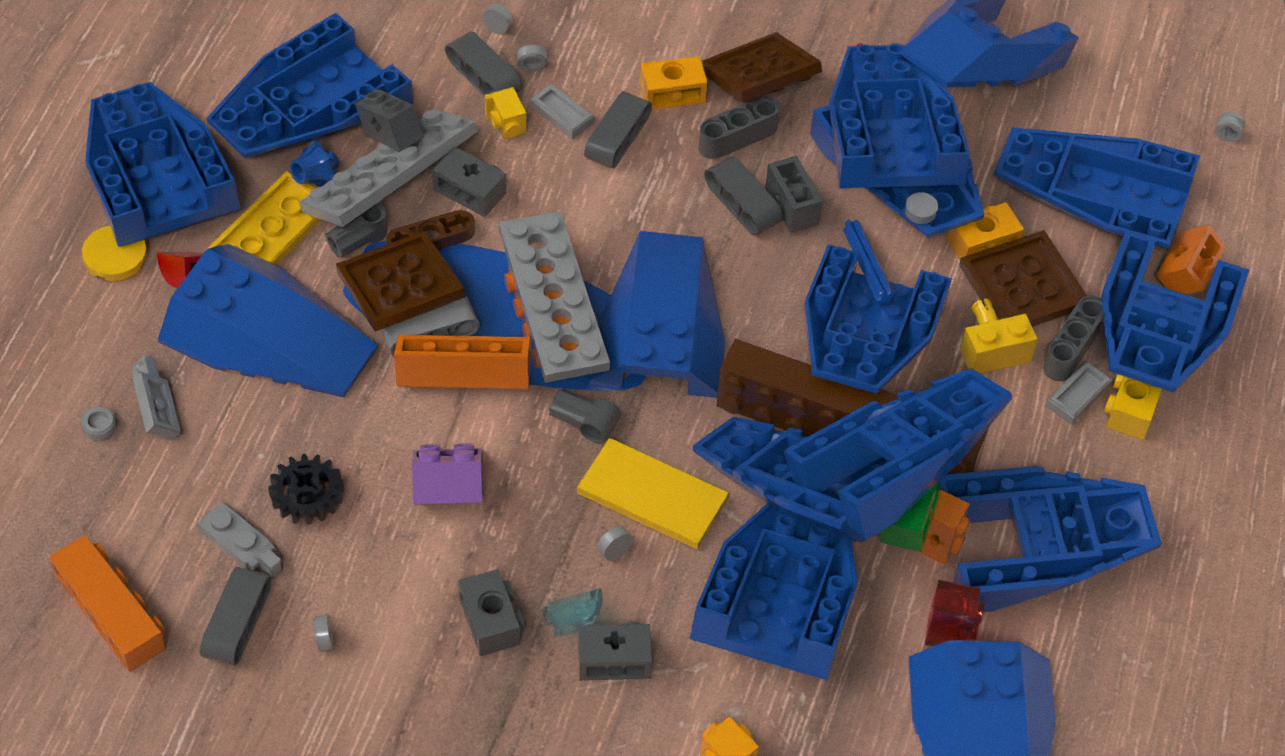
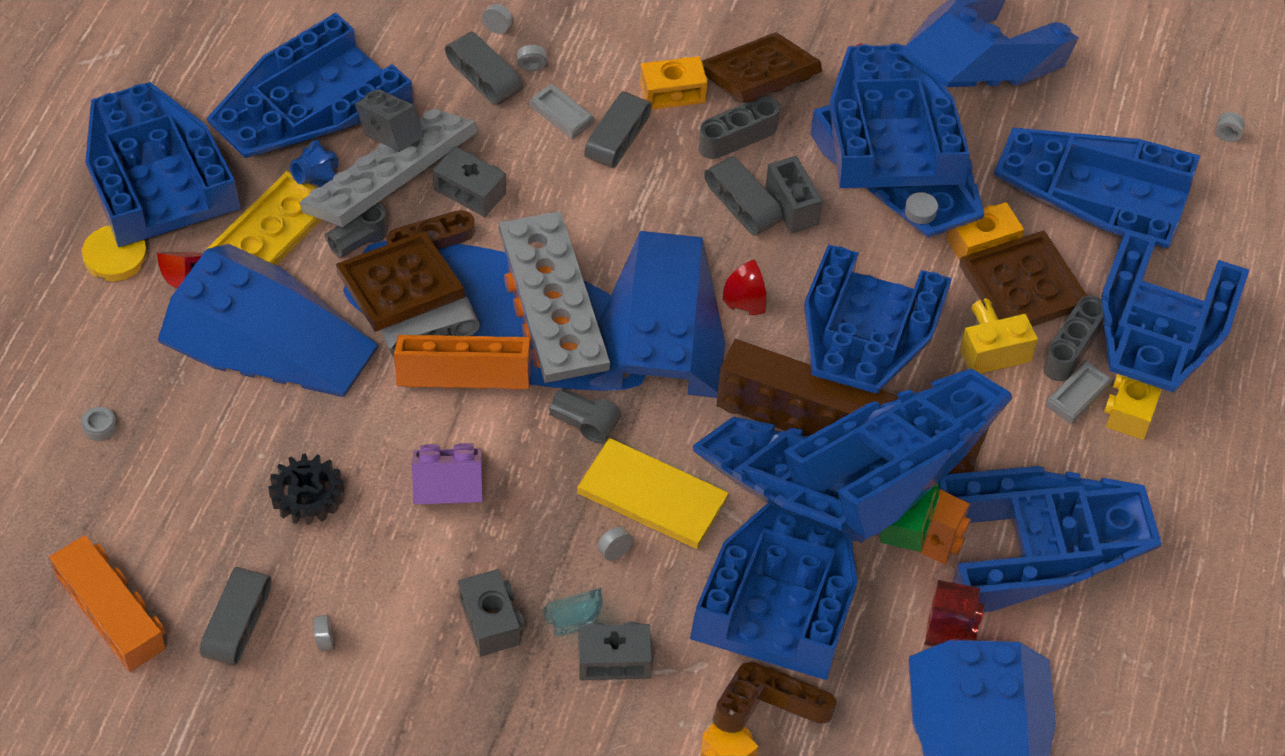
light grey hinge [132,355,181,440] -> none
light grey hinge [197,502,283,579] -> none
yellow brick [485,87,527,139] -> none
blue axle [843,220,894,304] -> none
orange brick [1156,224,1226,295] -> none
none -> reddish brown beam [712,662,837,733]
none -> red brick [722,259,766,315]

